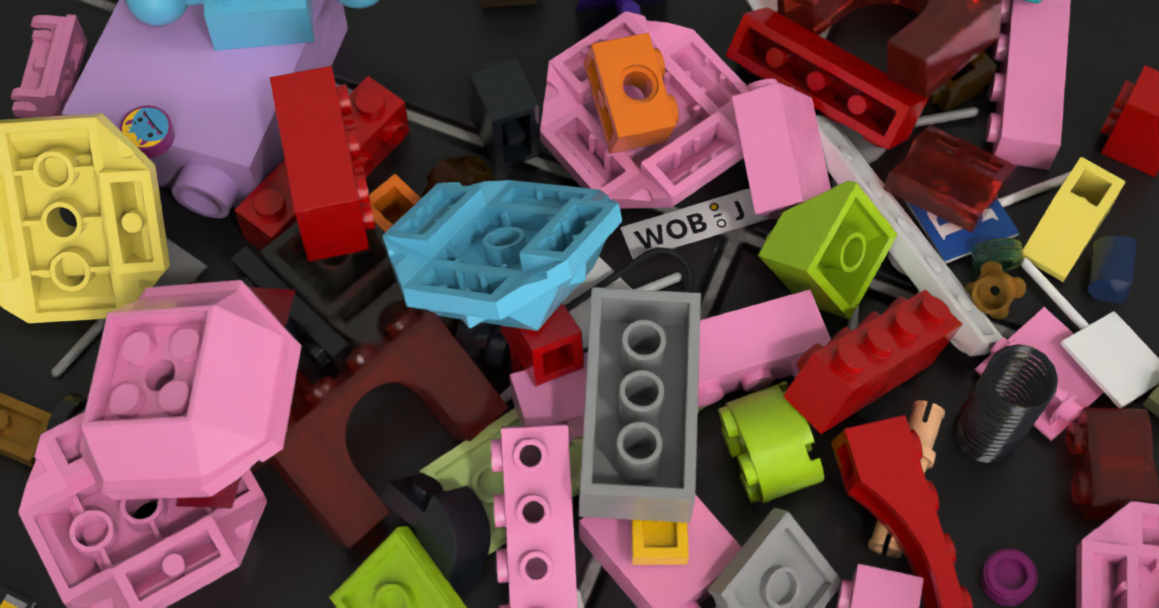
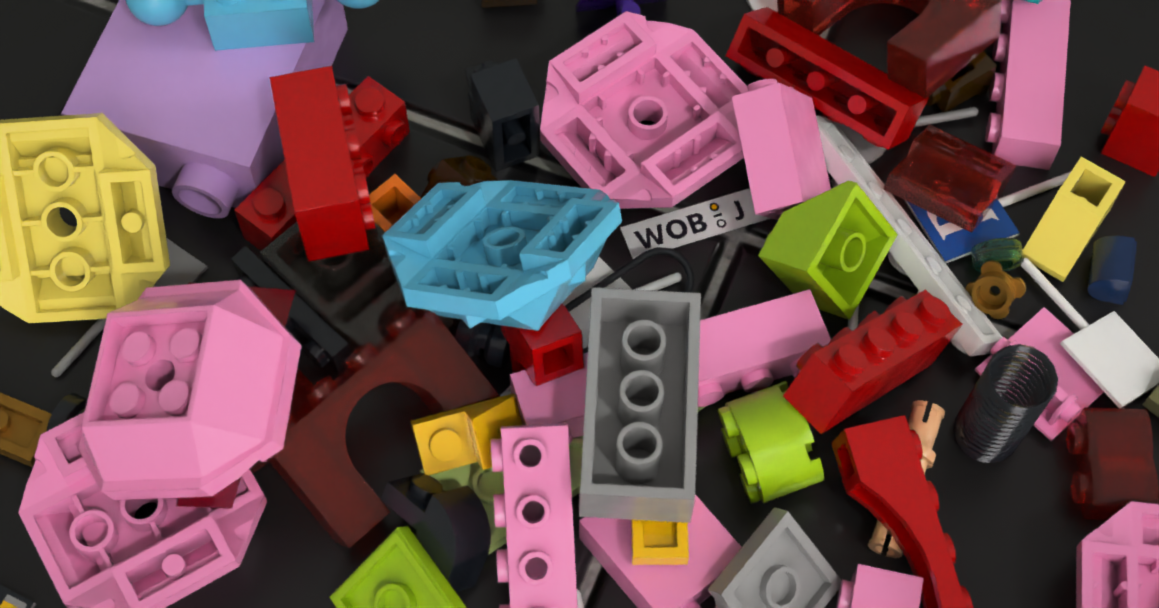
bright pink hinge [10,14,87,118] -> none
tile [119,105,175,159] -> none
orange brick [583,32,679,154] -> none
magenta tile [980,549,1038,606] -> none
none -> yellow slope [411,393,522,475]

